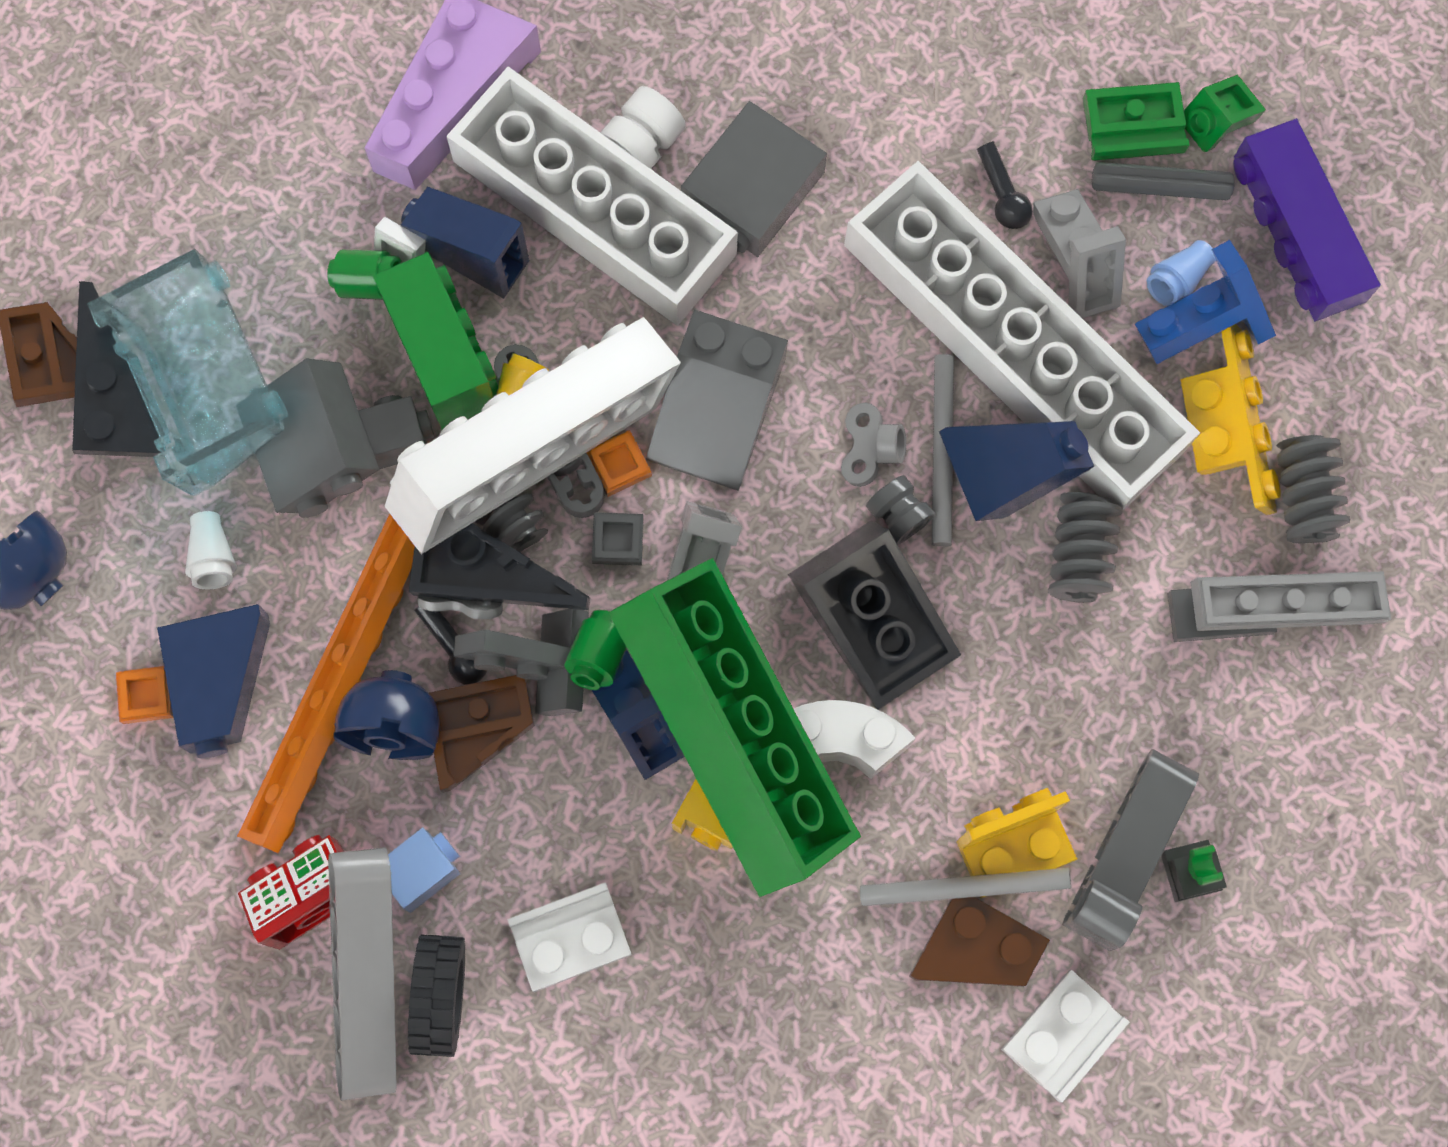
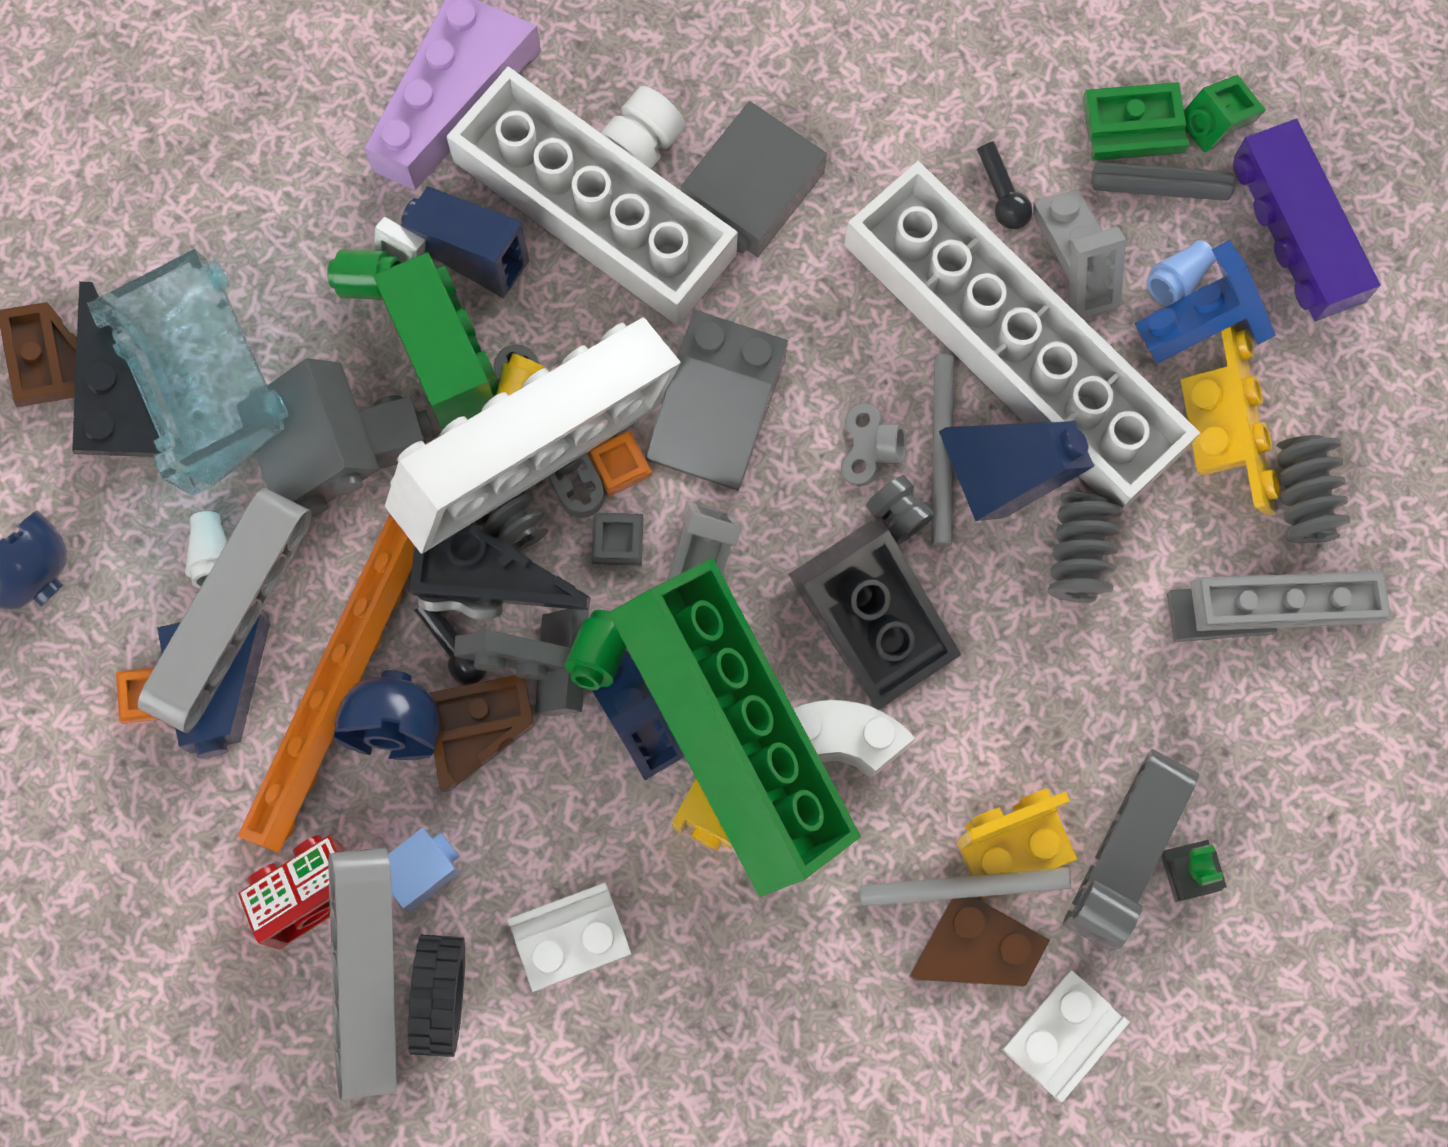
none -> light grey beam [138,488,312,733]

